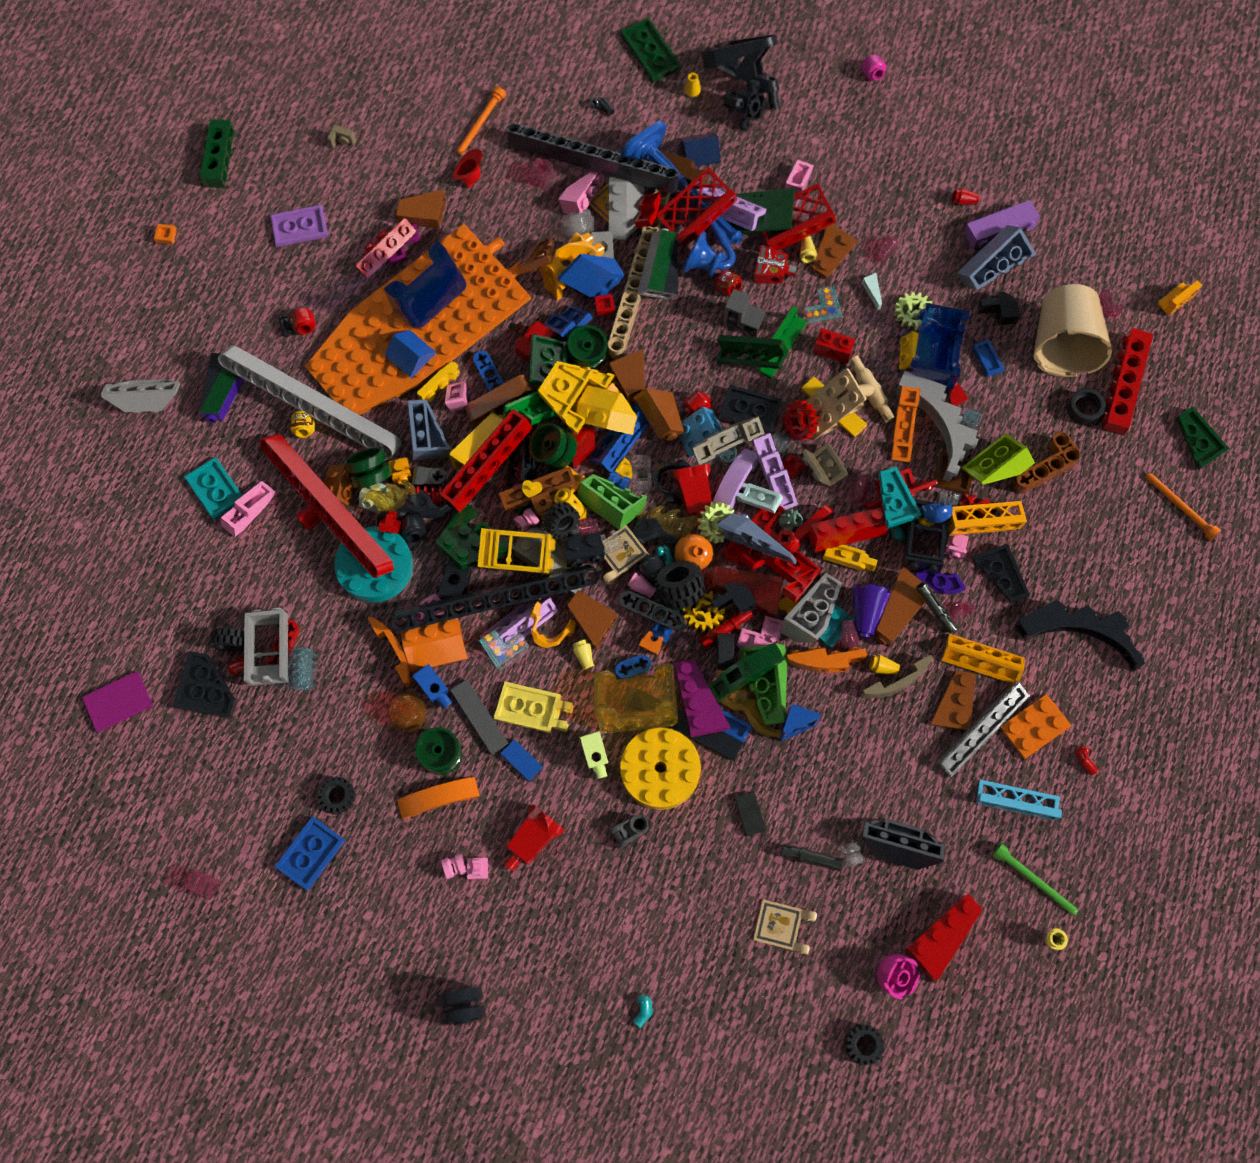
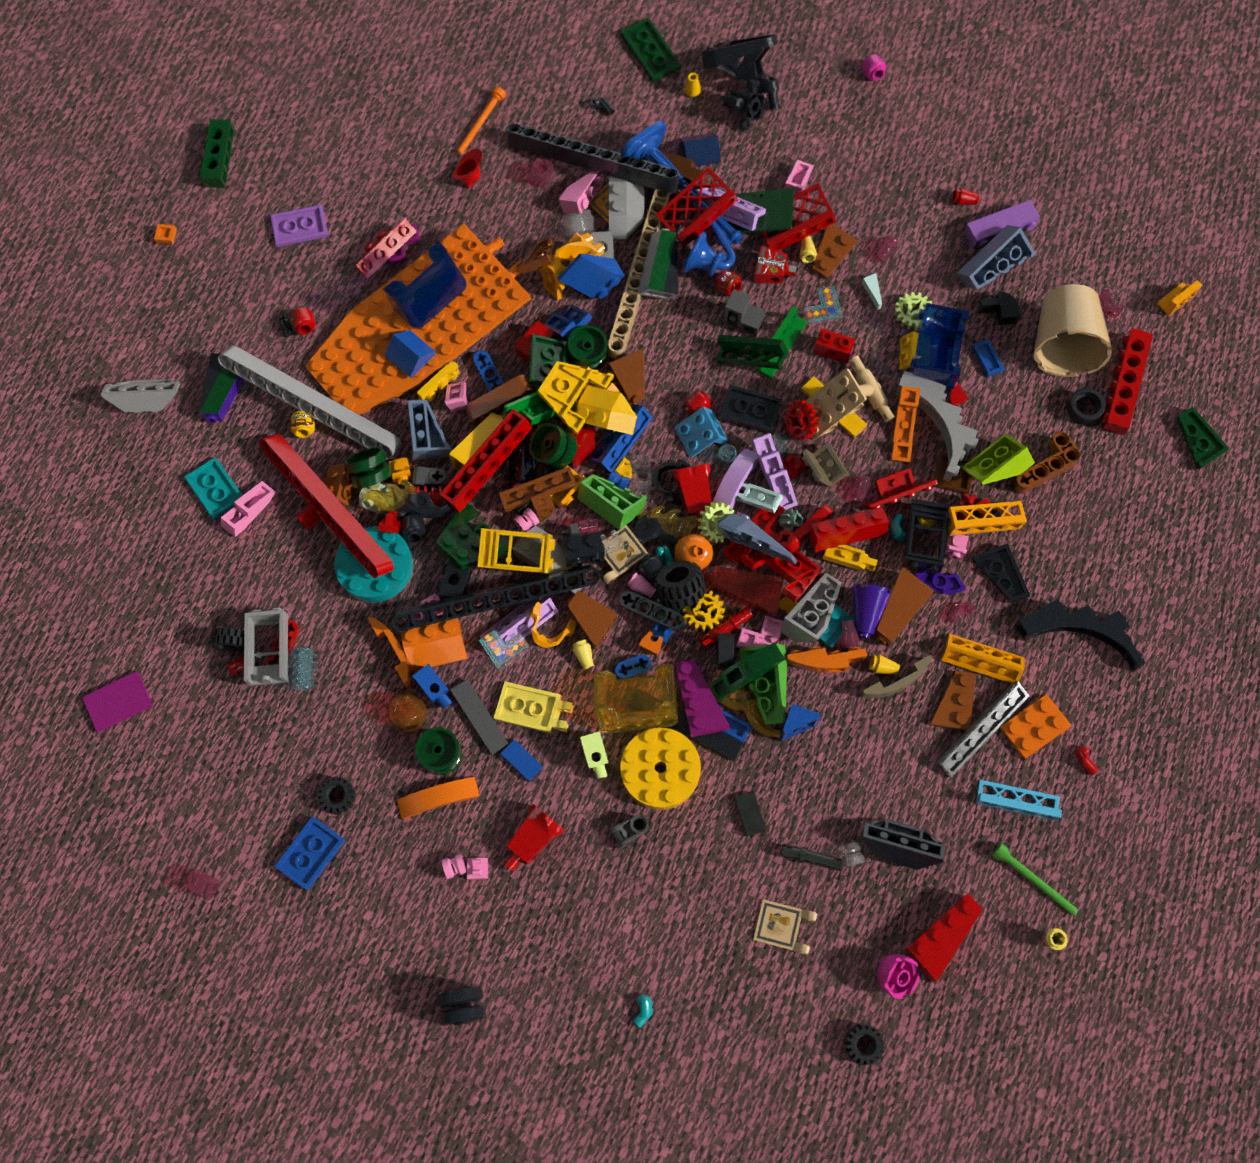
black plate [172,651,237,719] -> none
dark tan bracket [327,125,356,149] -> none
dark orange slope [394,189,446,229] -> none
yellow piece [522,480,542,499] -> none
black tyre [543,501,580,539] -> none
yellow piece [554,488,588,523] -> none
red tile [595,294,615,317] -> none
red slope [634,193,661,228] -> none
dark orange slope [634,388,684,441] -> none
dark tan slope [692,416,765,465] -> none
black brick [710,583,757,617] -> none
teal wing [878,467,922,529] -> none
pearl dark grey pin [915,581,958,634] -> none
blue hair [922,502,953,523] -> none
clear wheel [937,489,960,507] -> none
clear light blue wheel [960,409,982,430] -> none
orange piece [1145,473,1221,541] -> none

